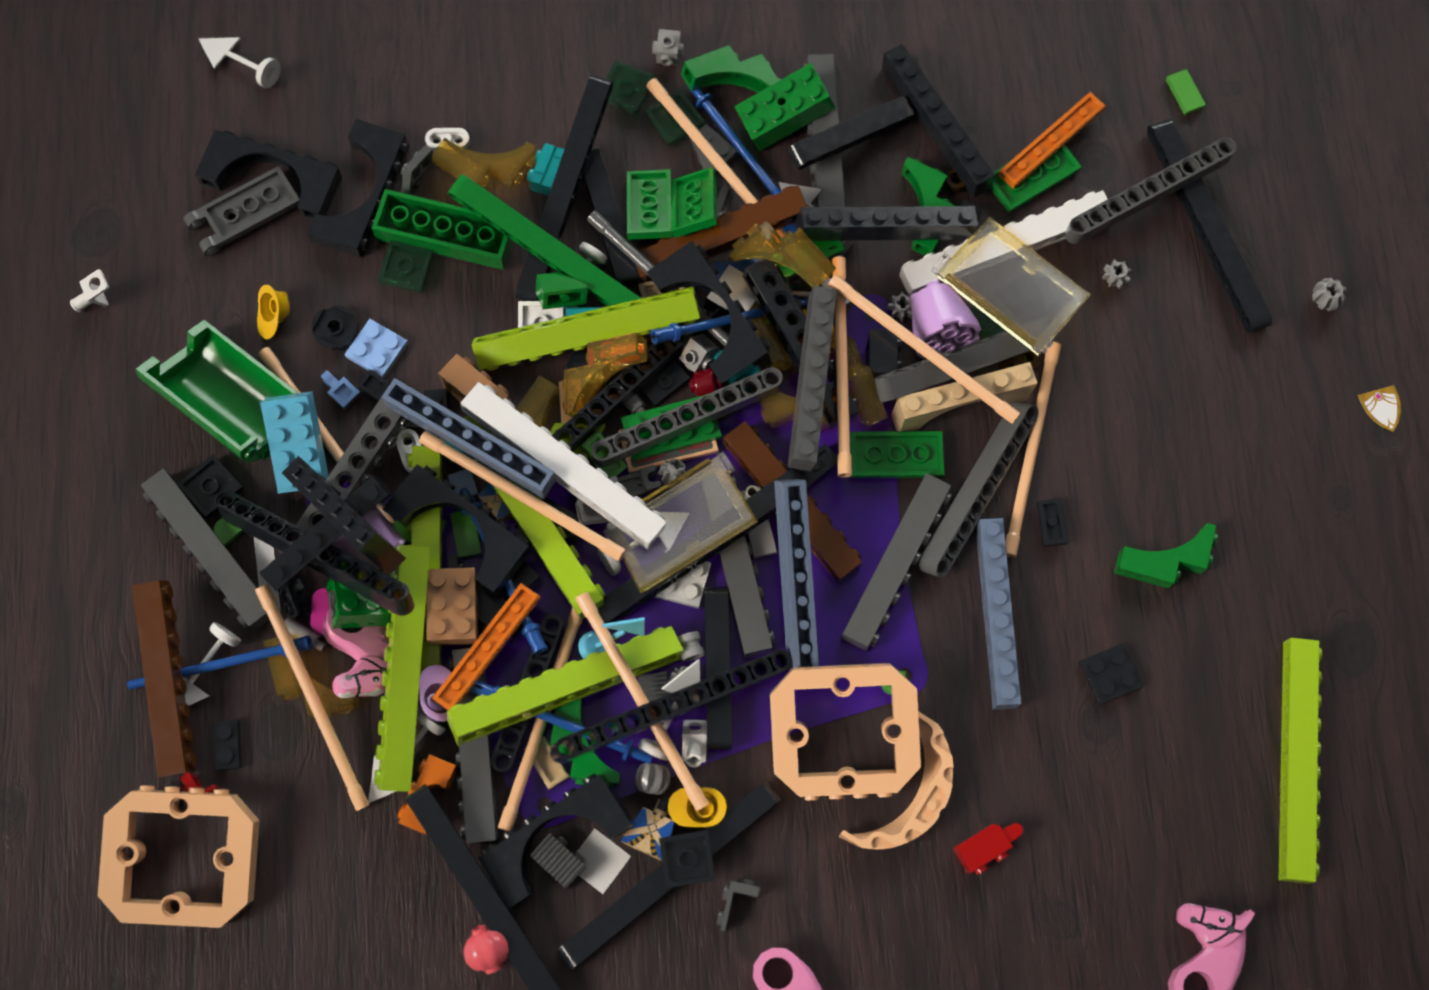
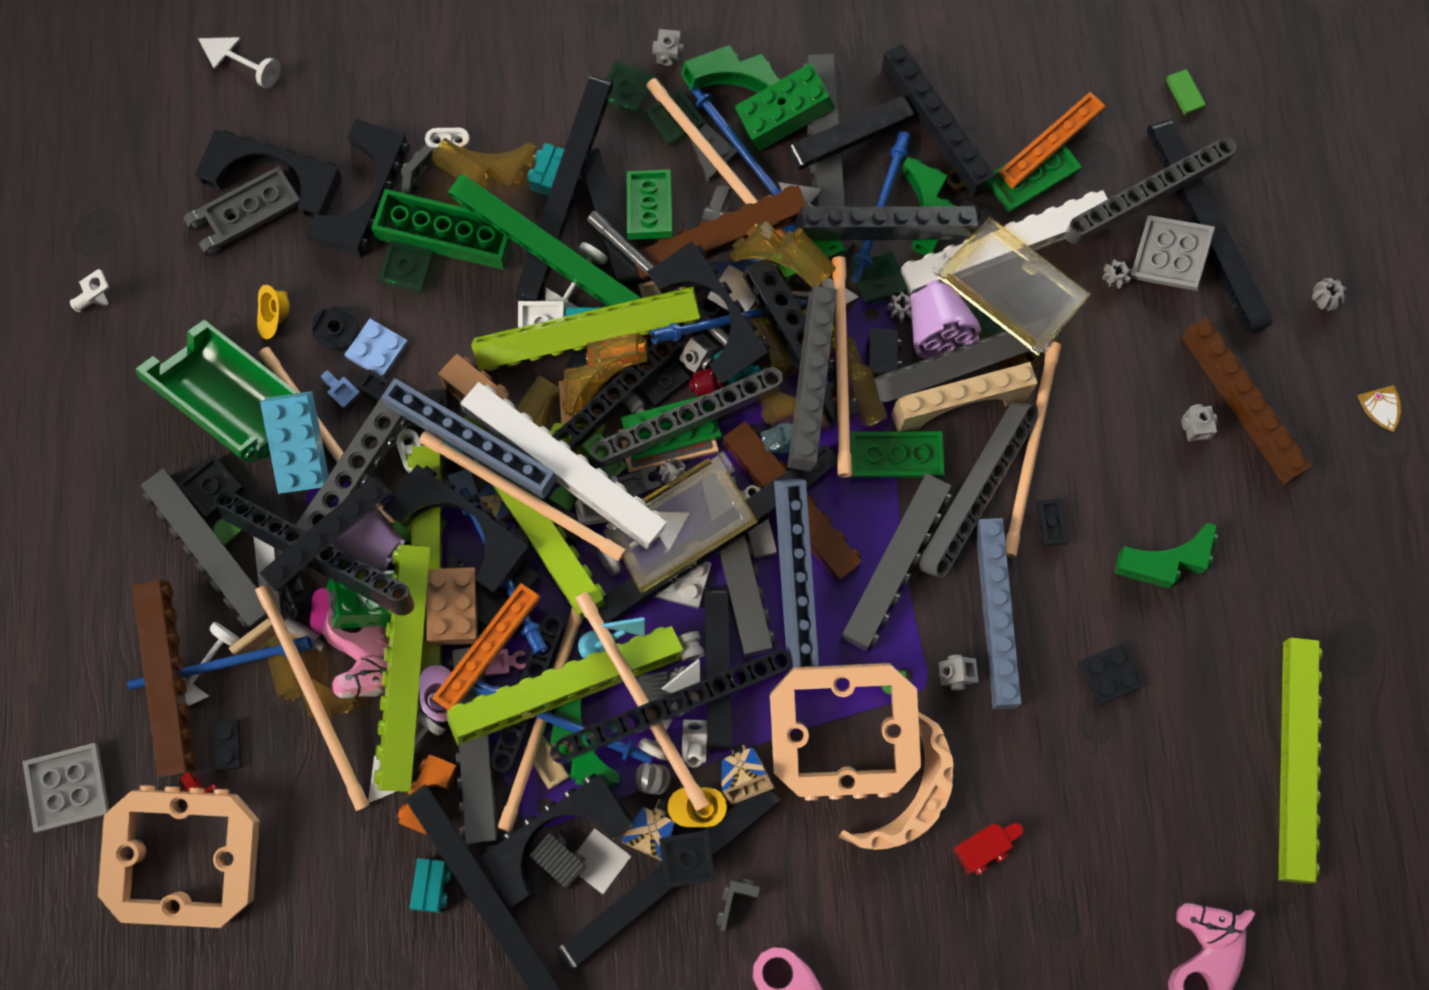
black arch [282,456,406,576] -> none
bright green tile [450,511,482,560] -> none
coral plant [464,924,508,974] -> none
green slope [535,272,588,310] -> none
green plate [671,167,717,238] -> none
light nougat piece [828,275,1021,424] -> none
none -> light grey plate [22,743,109,834]
none -> tan tile [229,619,278,664]
none -> teal brick [410,858,452,913]
none -> bright pink plate [485,649,526,676]
none -> bright green tile [549,486,576,511]
none -> tan torso [722,744,774,805]
none -> clear light blue piece [760,423,793,453]
none -> clear green plate [850,251,908,306]
none -> blue bar [851,132,912,282]
none -> light grey brick [939,655,978,690]
none -> light grey plate [1131,215,1215,291]
none -> reddish brown brick [1181,317,1312,485]
none -> light grey brick [1182,404,1218,441]

